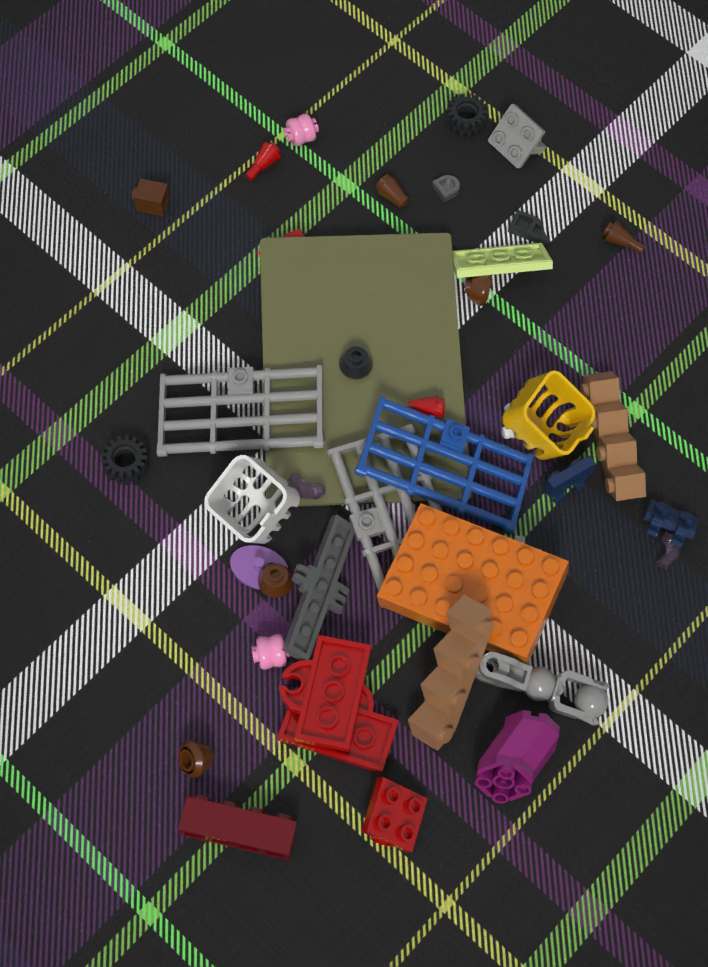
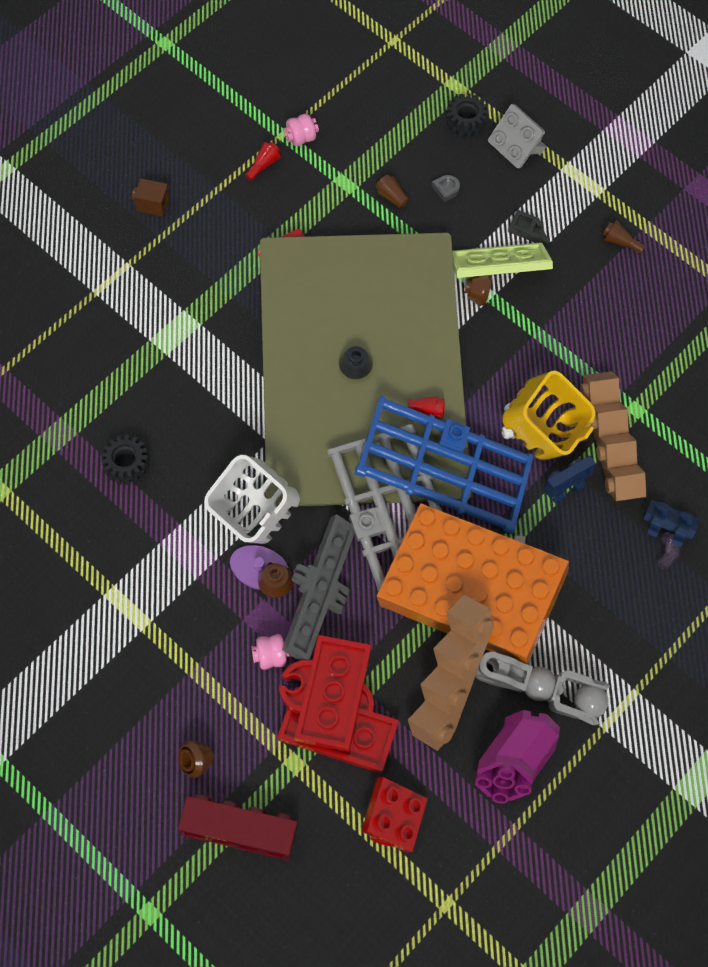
light grey door [156,364,325,457] -> none
clear purple arm [288,472,326,500] -> none

